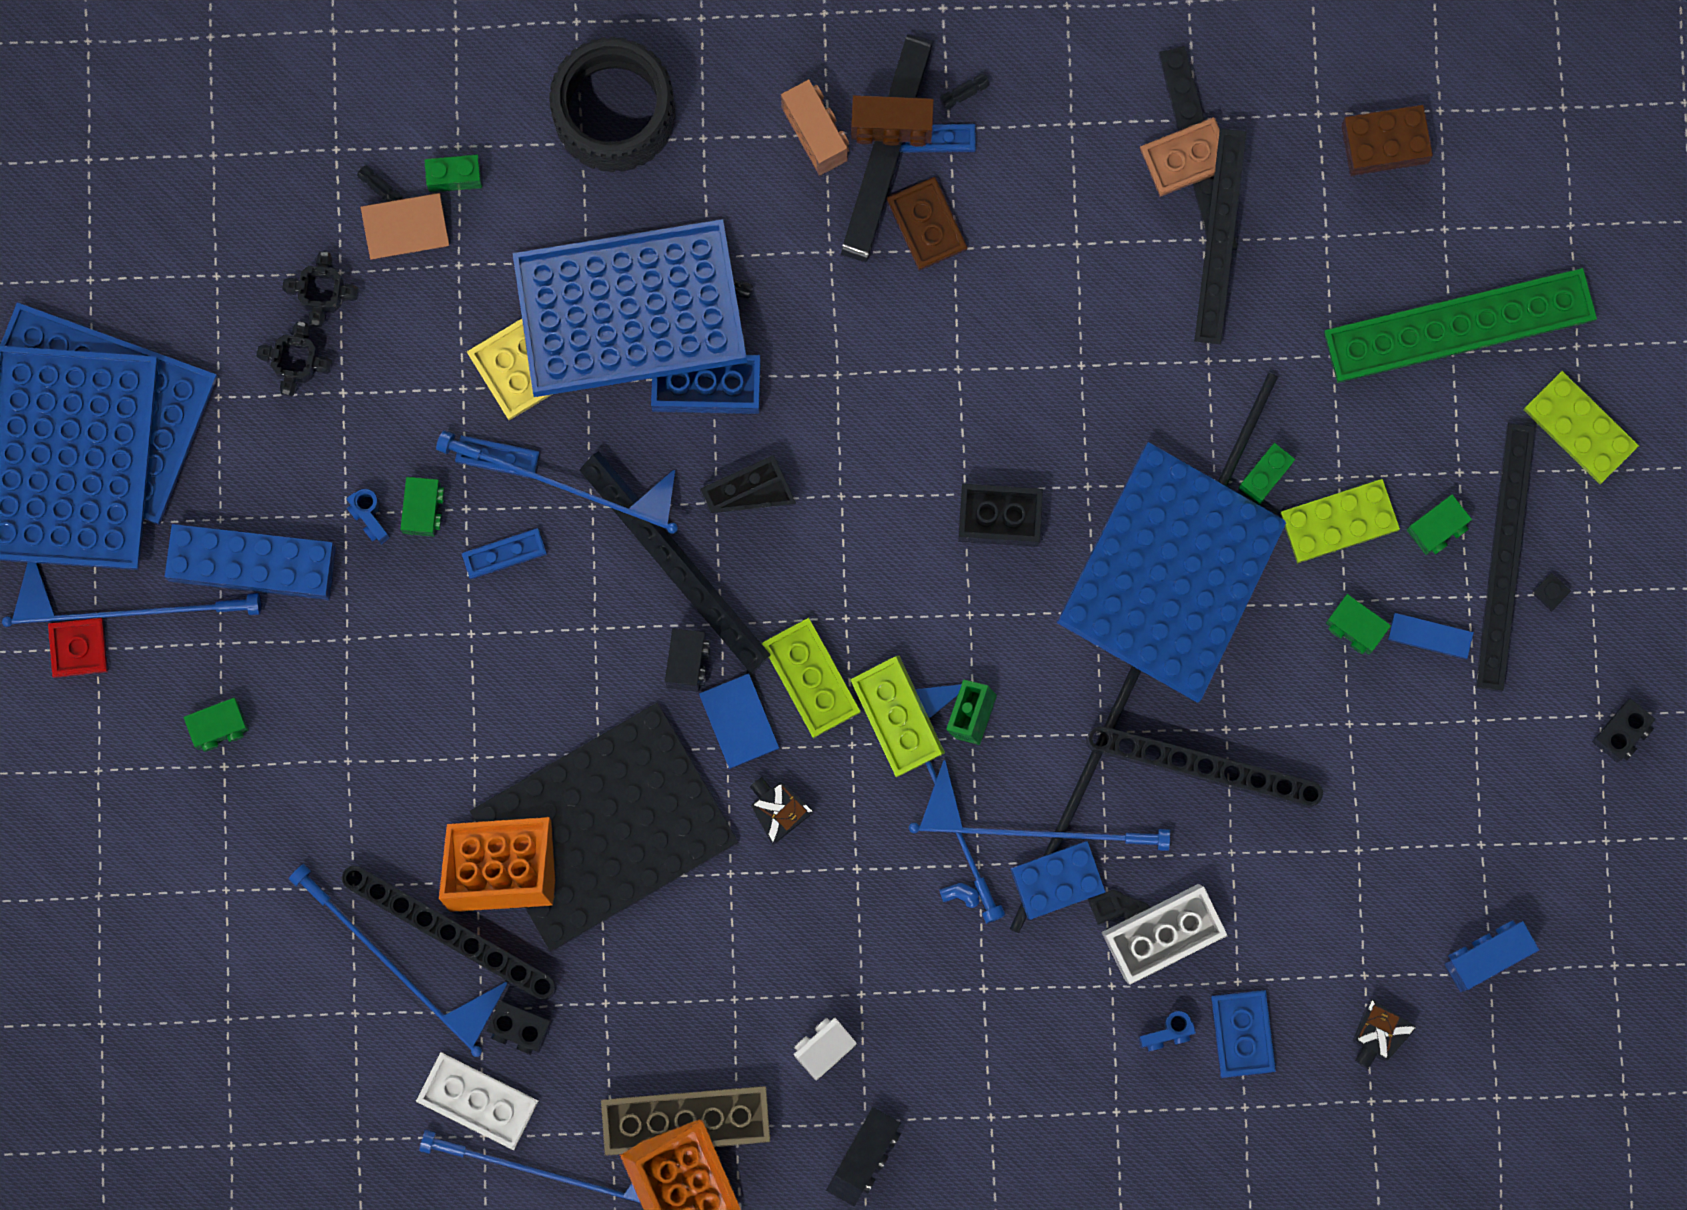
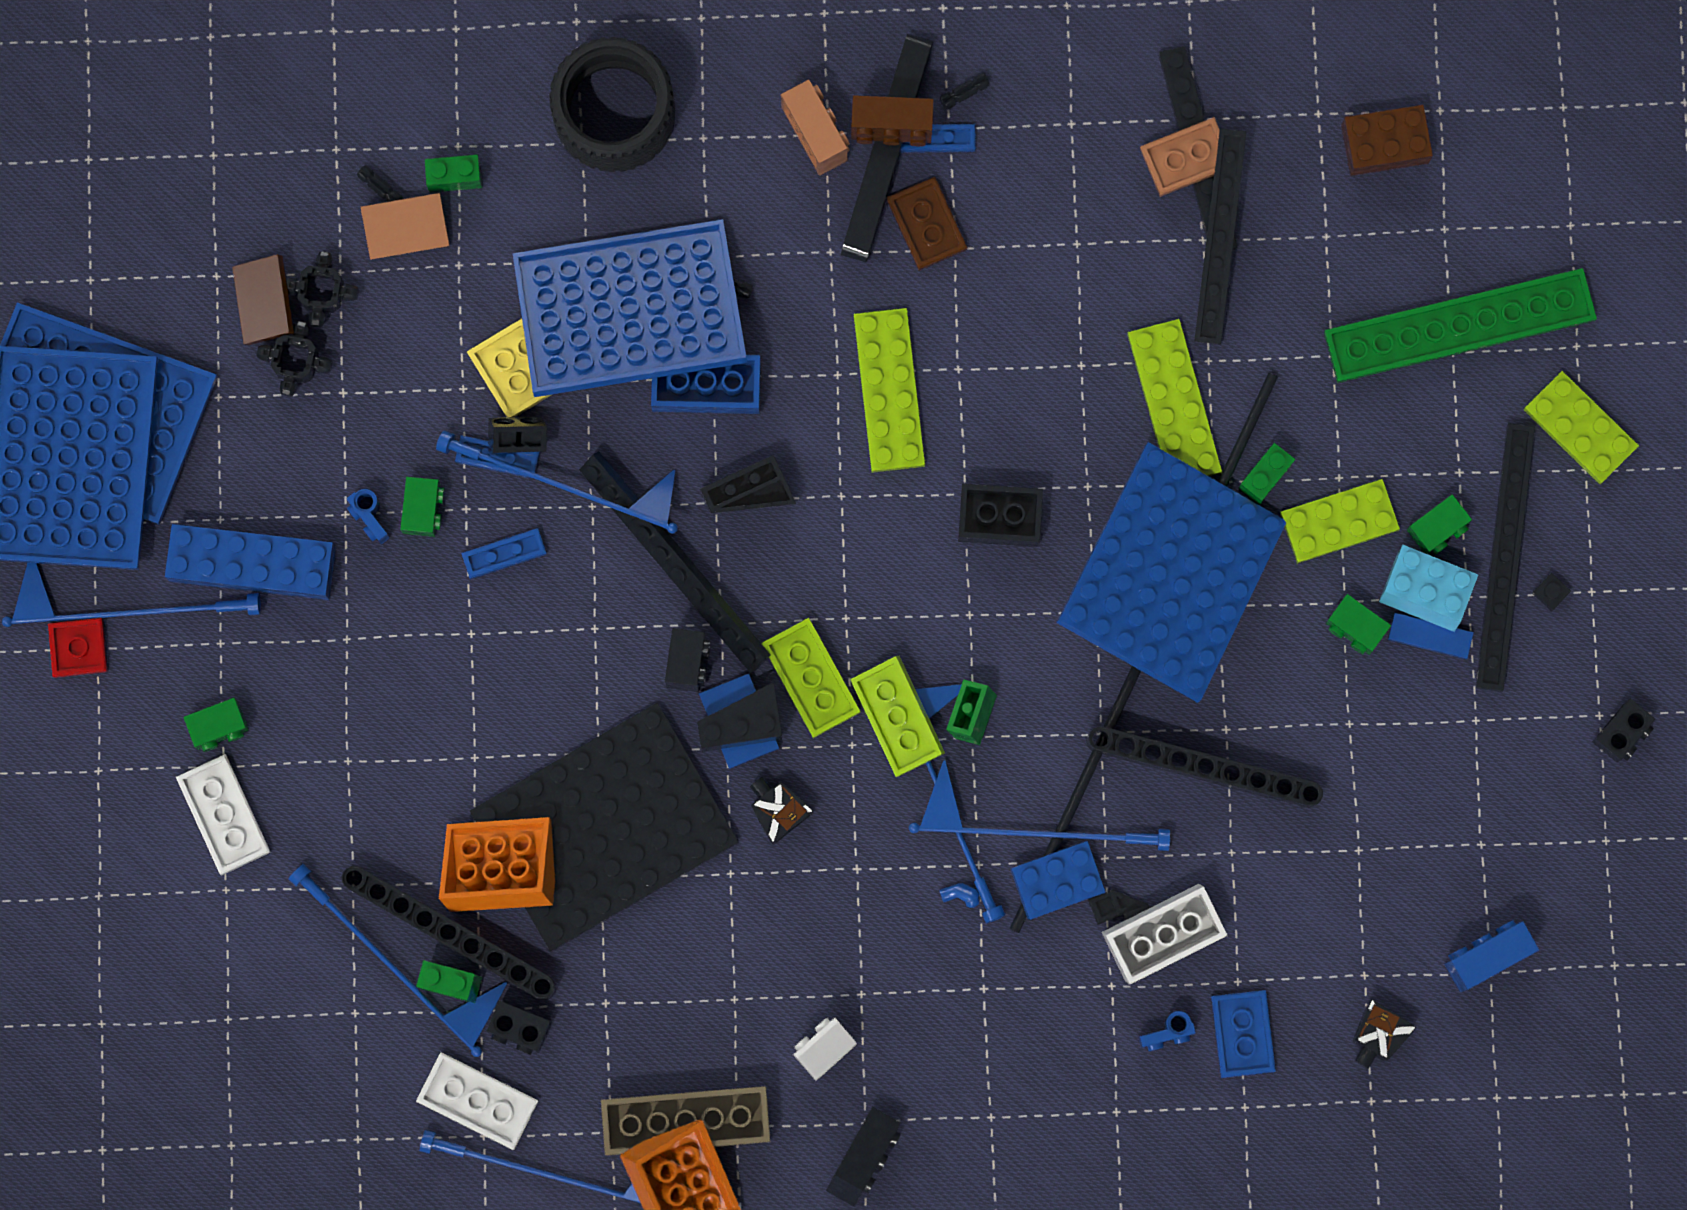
none -> white tile [176,754,271,876]
none -> reddish brown tile [232,254,294,345]
none -> green brick [416,960,482,1003]
none -> black brick [488,417,547,453]
none -> black wedge [697,682,782,752]
none -> lime plate [854,308,925,473]
none -> lime plate [1127,319,1222,476]
none -> medium azure brick [1379,545,1478,632]

